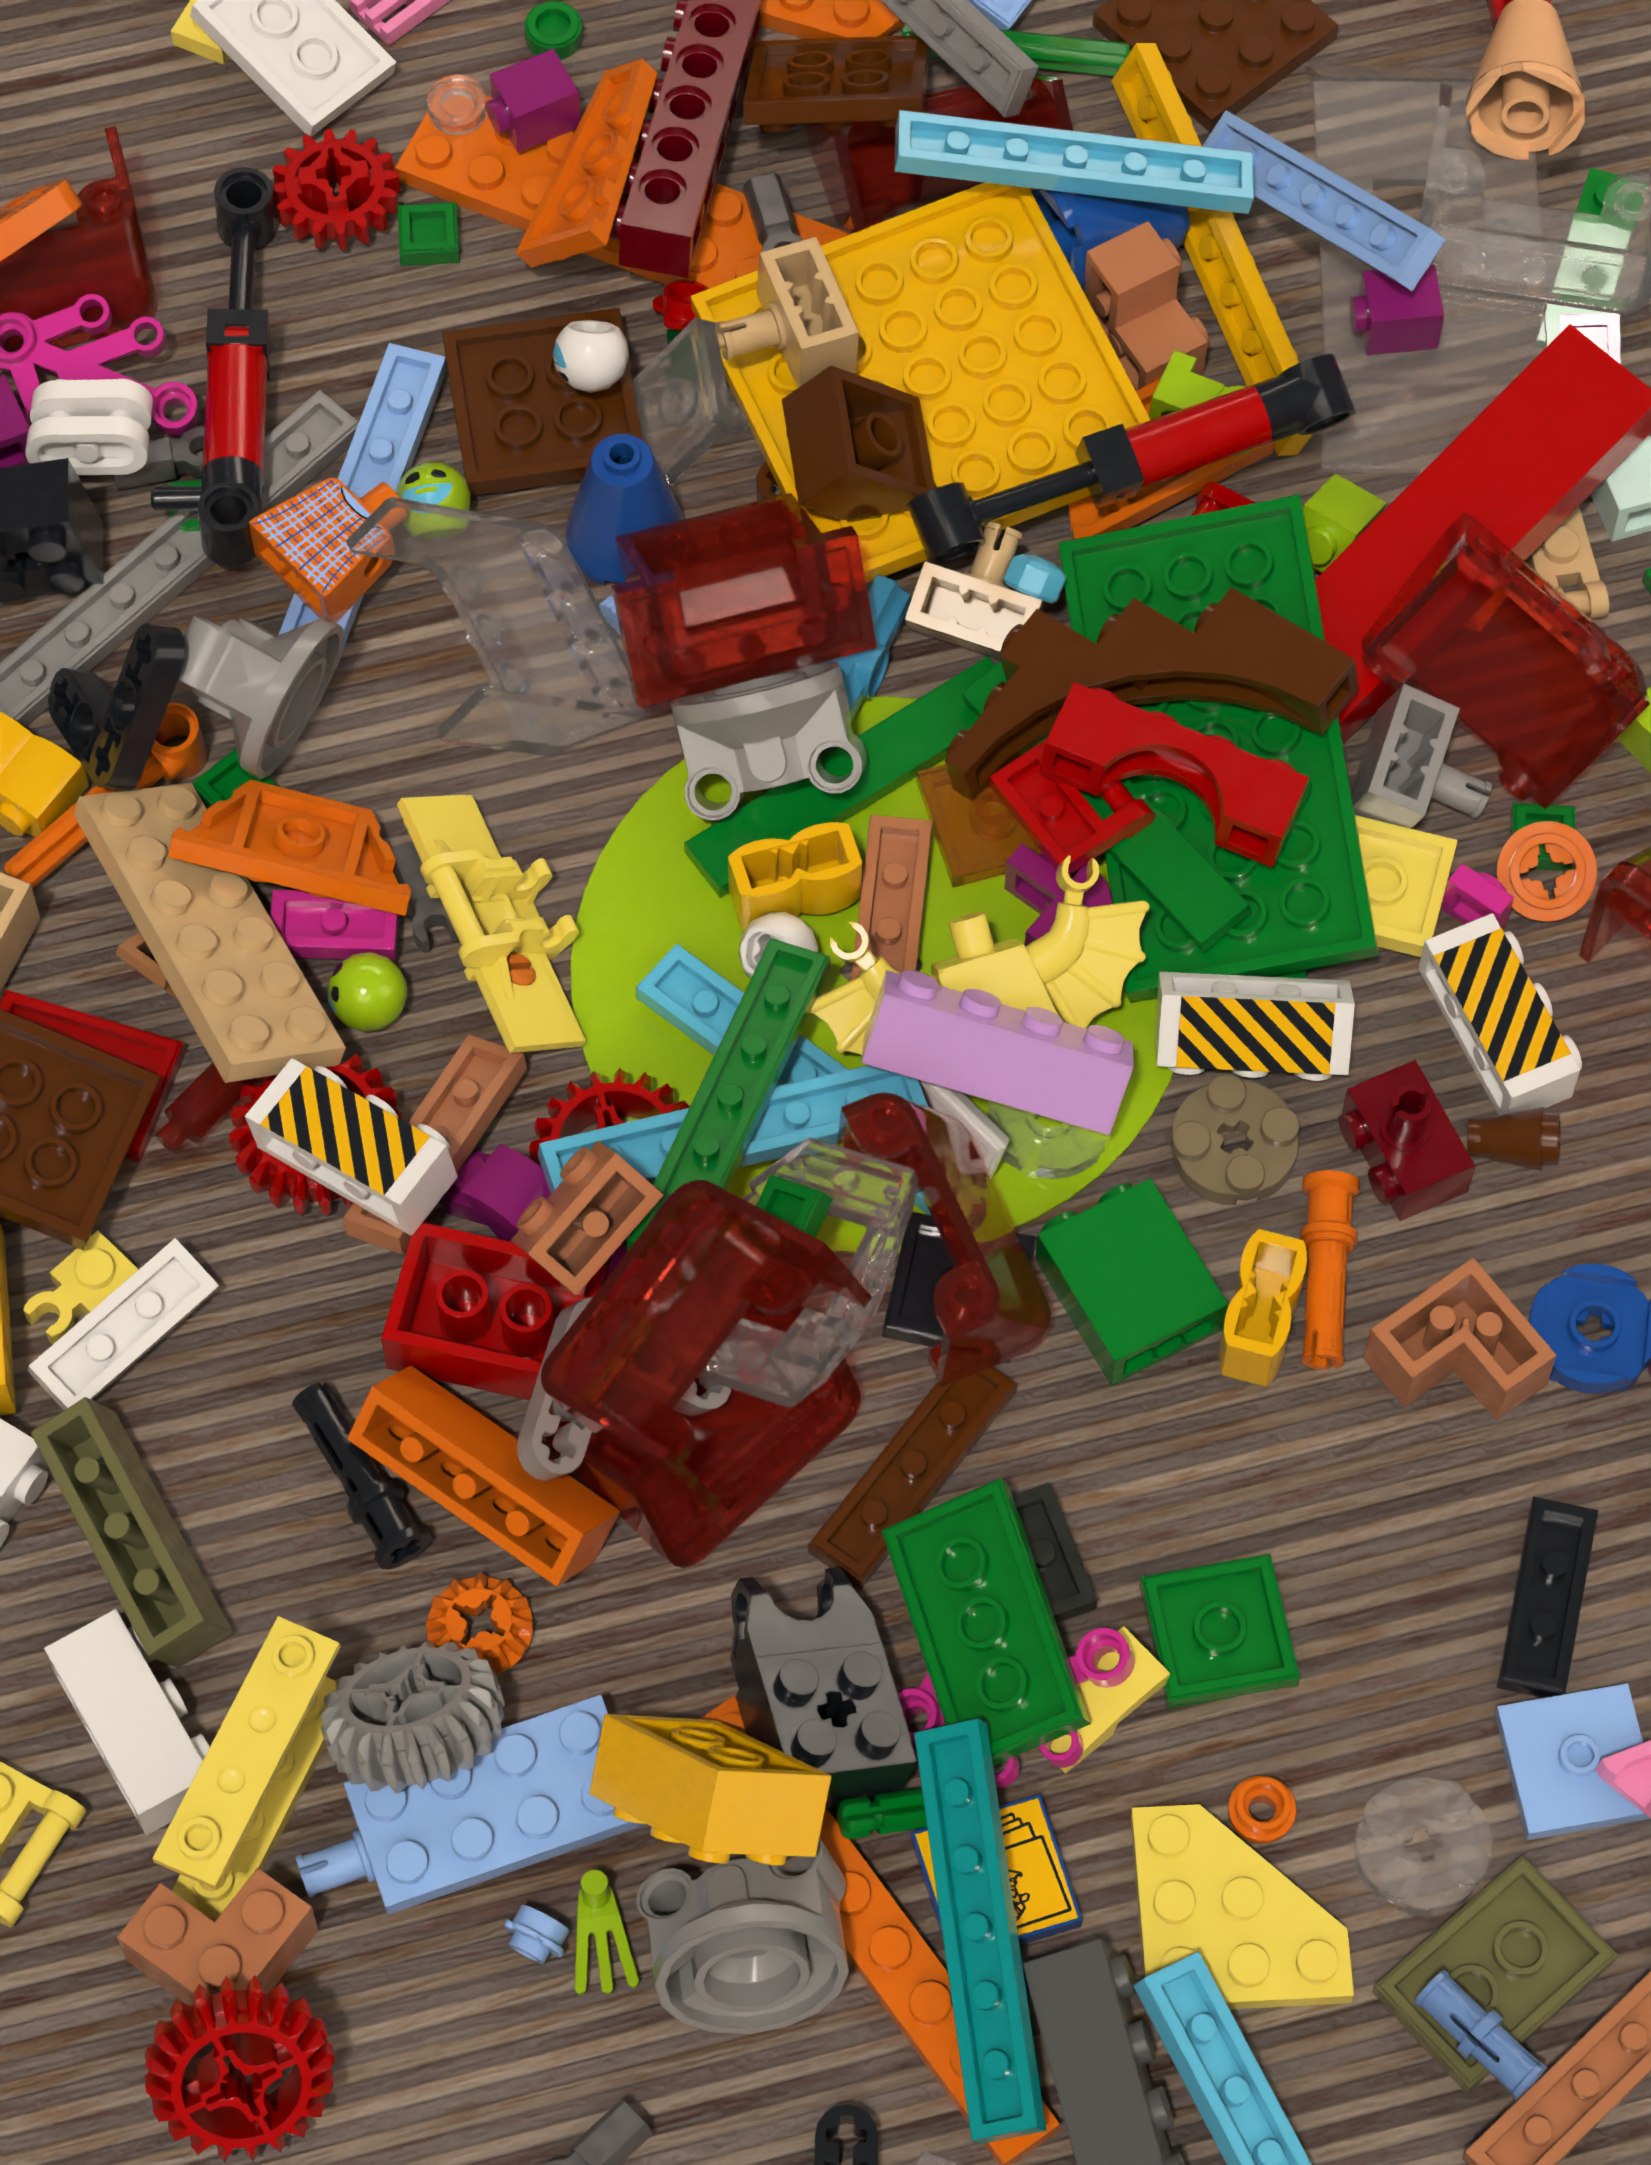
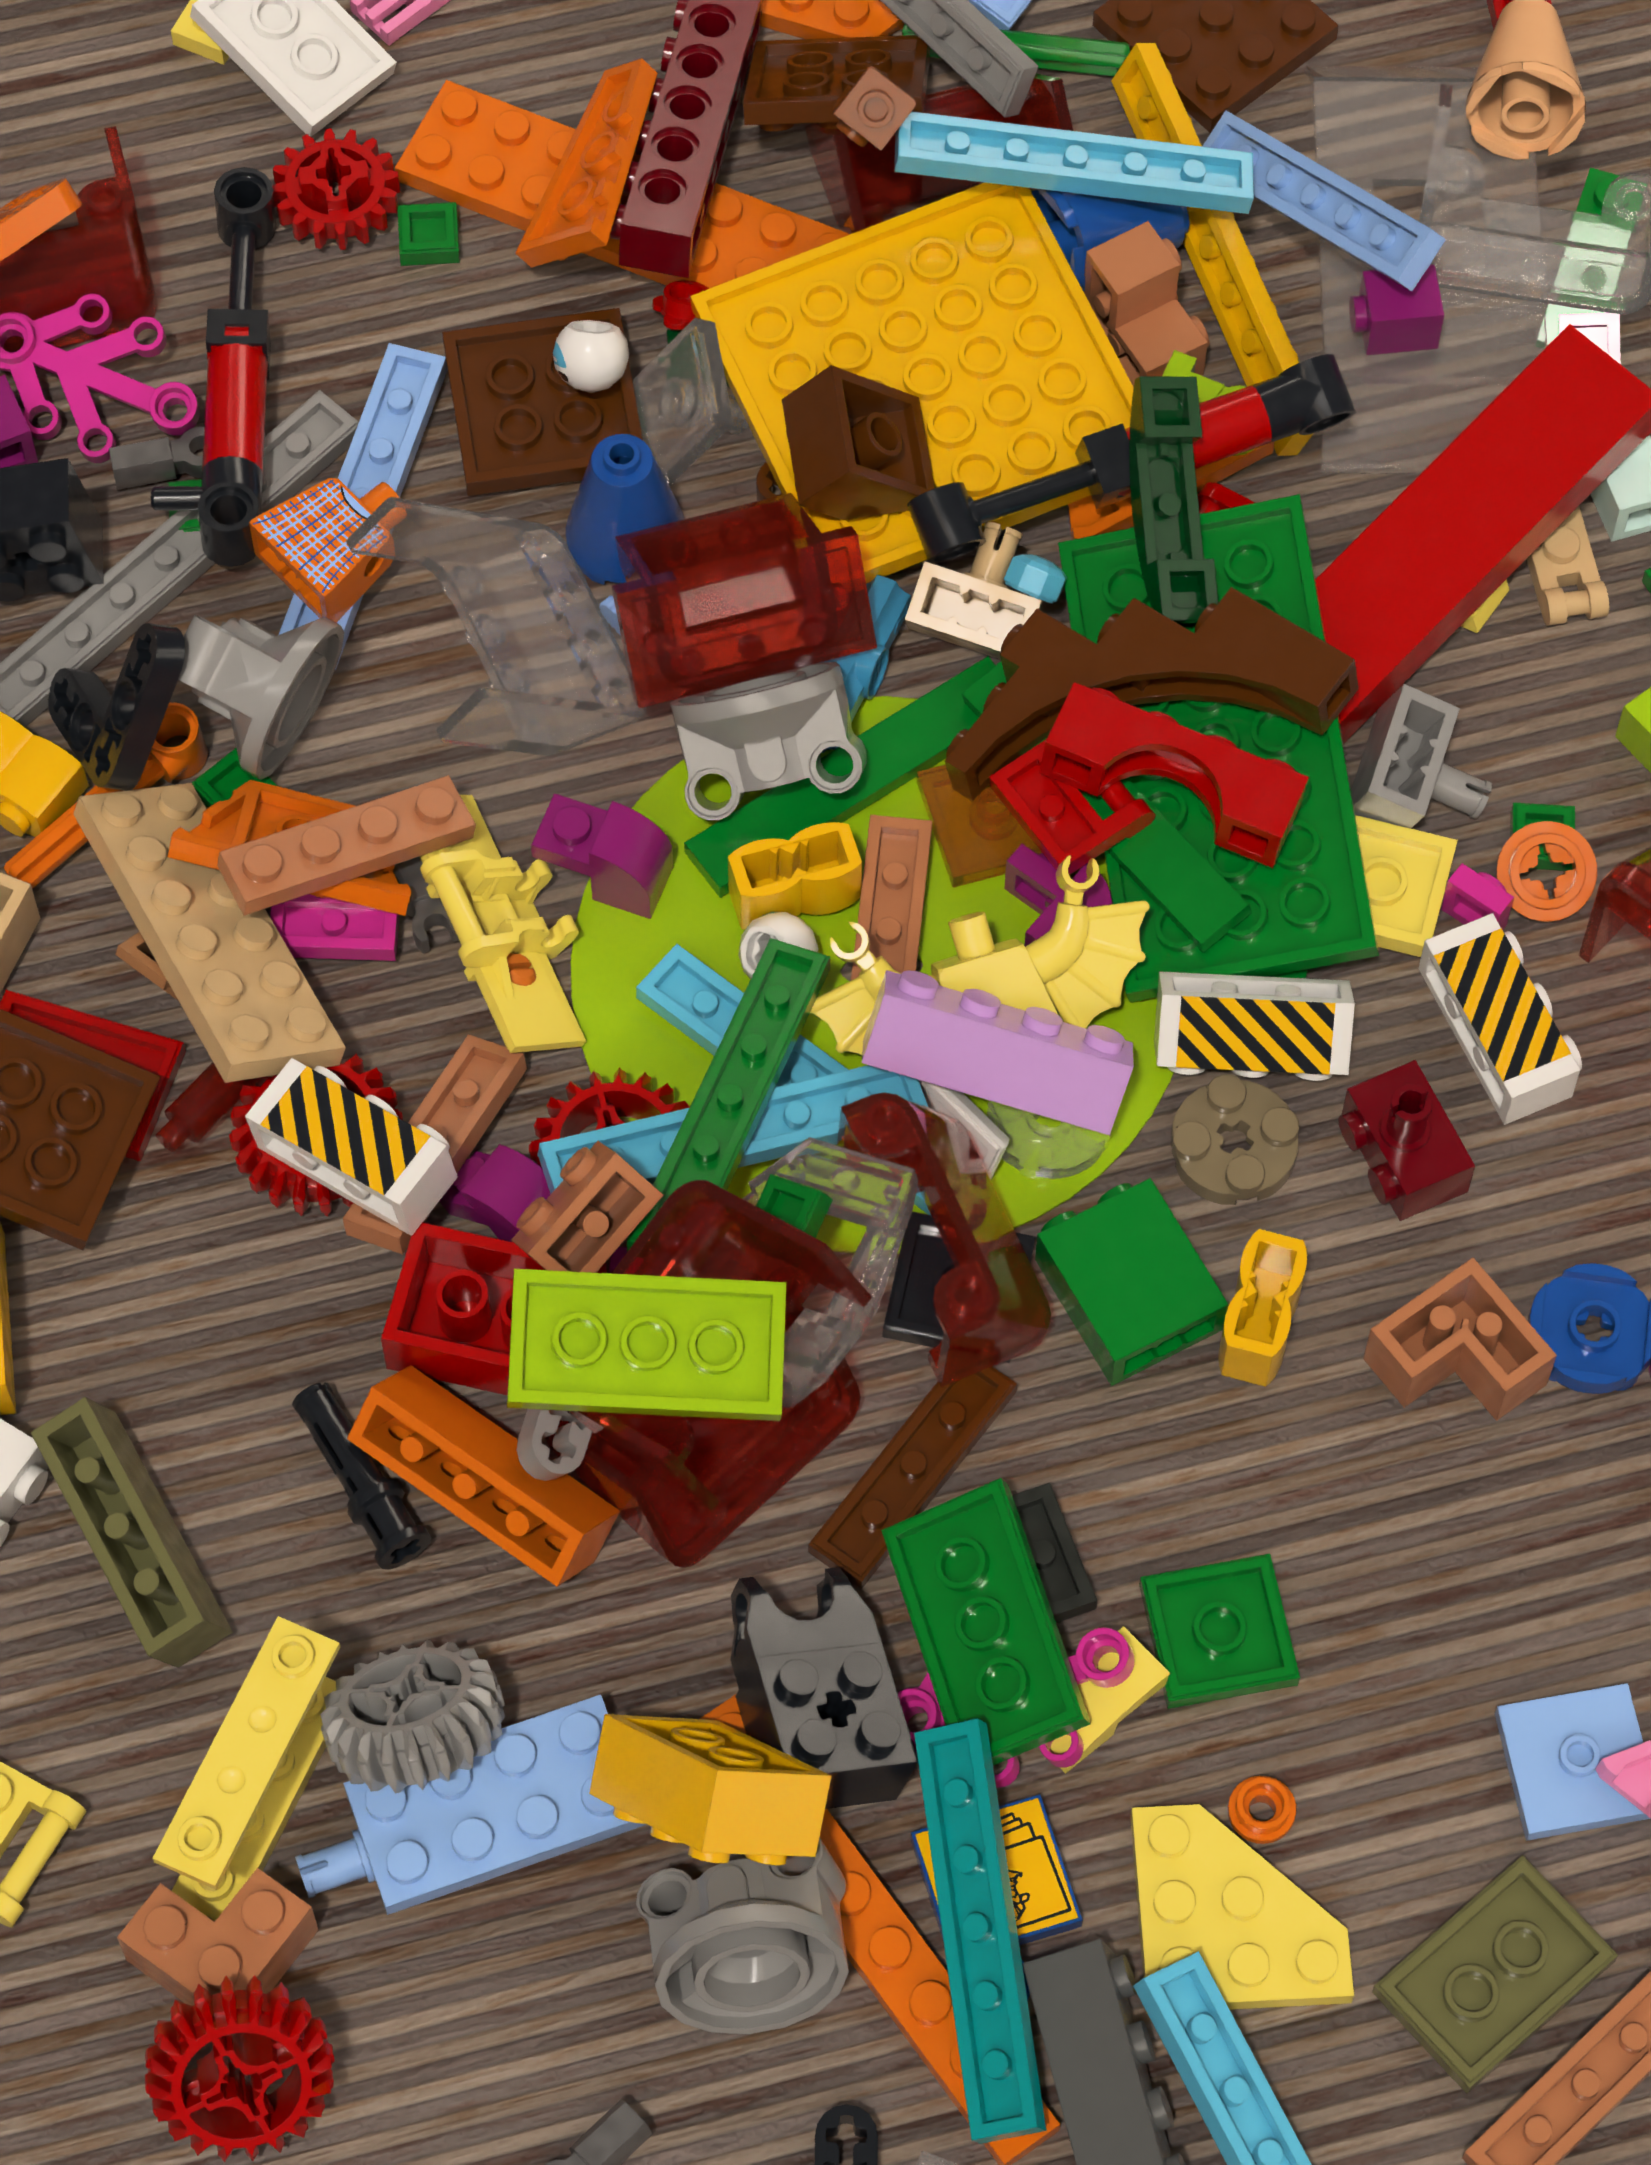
light yellow plate [23,1230,139,1345] -> none
white brick [25,378,153,475] -> none
white plate [27,1238,219,1410] -> none
white brick [44,1609,210,1836] -> none
lime piece [327,952,408,1032] -> none
lime piece [396,462,471,533] -> none
orange gear [426,1571,533,1675] -> none
clear tile [427,74,487,135] -> none
magenta brick [485,48,581,153] -> none
light blue plate [503,1905,569,1965] -> none
green tile [524,1,583,60] -> none
lime piece [574,1870,639,1996] -> none
tan brick [715,237,859,388] -> none
flat silver bar [743,172,803,252] -> none
green axle [836,1787,927,1839] -> none
orange pin [1299,1170,1360,1370] -> none
lime brick [1303,473,1387,573] -> none
clear plate [1354,1778,1492,1917] -> none
clear red windscreen [1361,513,1650,809] -> none
medium blue pin [1414,1970,1547,2100] -> none
reddish brown cone [1467,1107,1561,1171] -> none
black tile [1496,1496,1598,1698] -> none
none -> nougat plate [217,775,476,916]
none -> lime plate [507,1269,786,1421]
none -> magenta brick [531,793,673,919]
none -> bracket [833,66,916,151]
none -> dark green slope [1129,376,1218,623]

